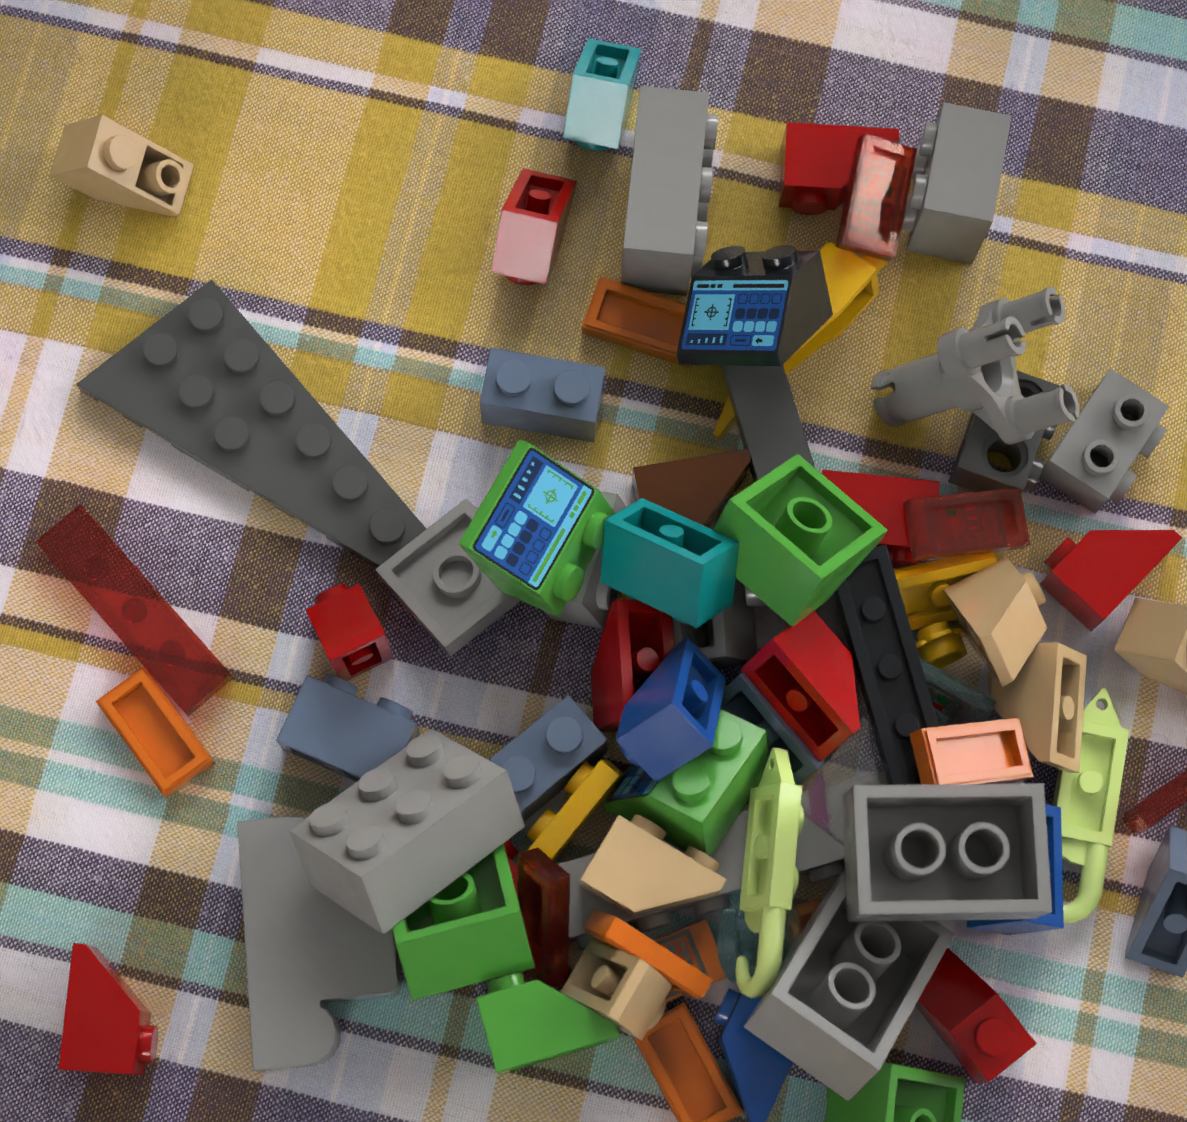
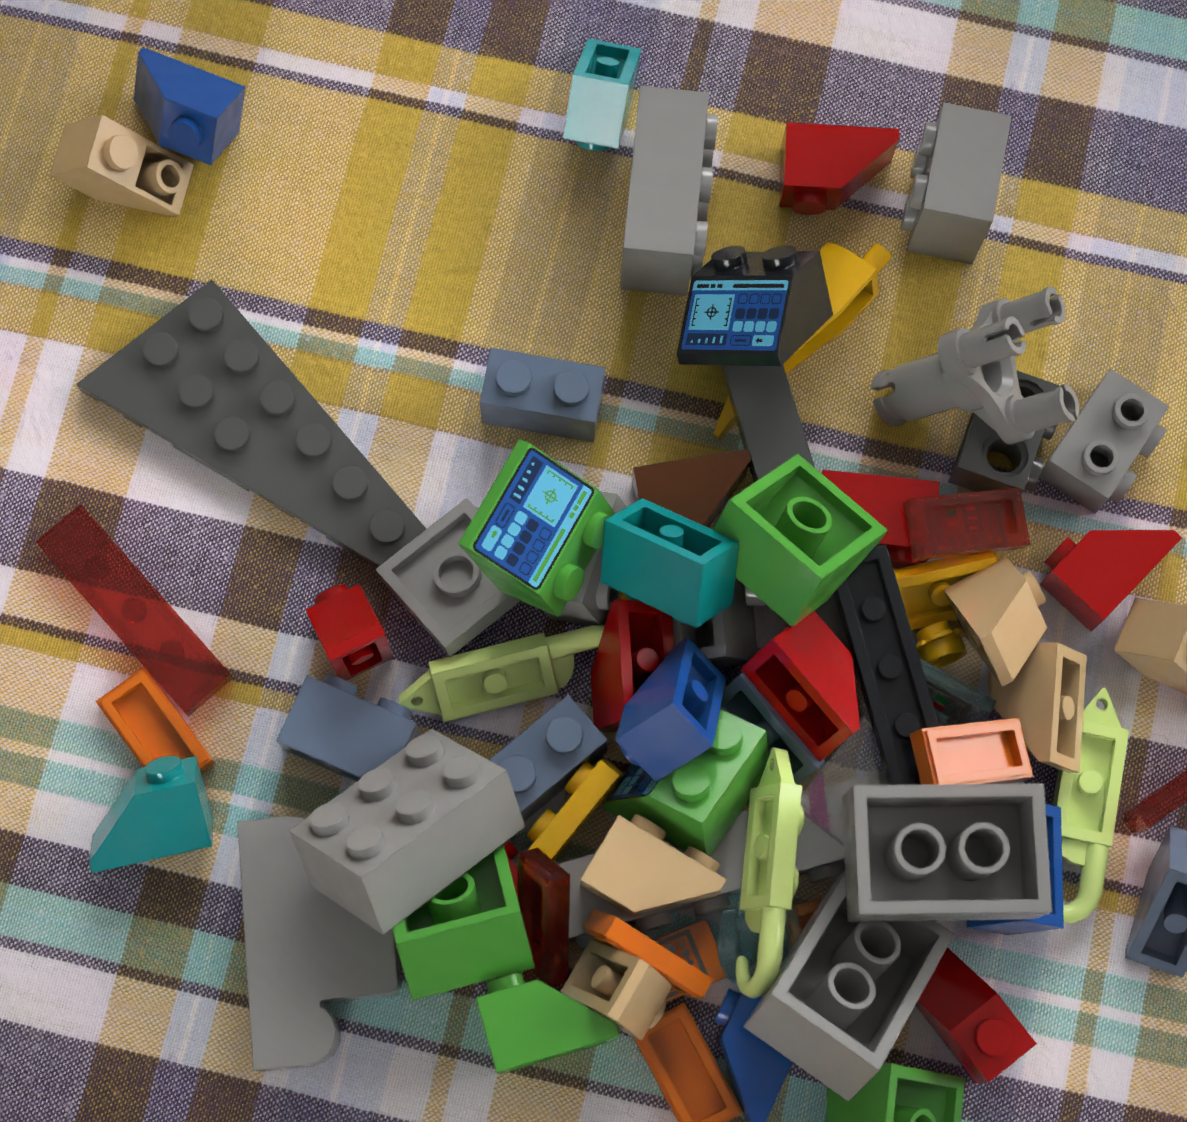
red slope [58,943,158,1076] -> none
slope [491,168,577,285] -> none
orange tile [582,276,690,368] -> none
clear red tile [835,134,917,262] -> none
none -> teal slope [89,756,213,873]
none -> blue slope [133,47,246,165]
none -> yellowish green plate [398,625,605,722]

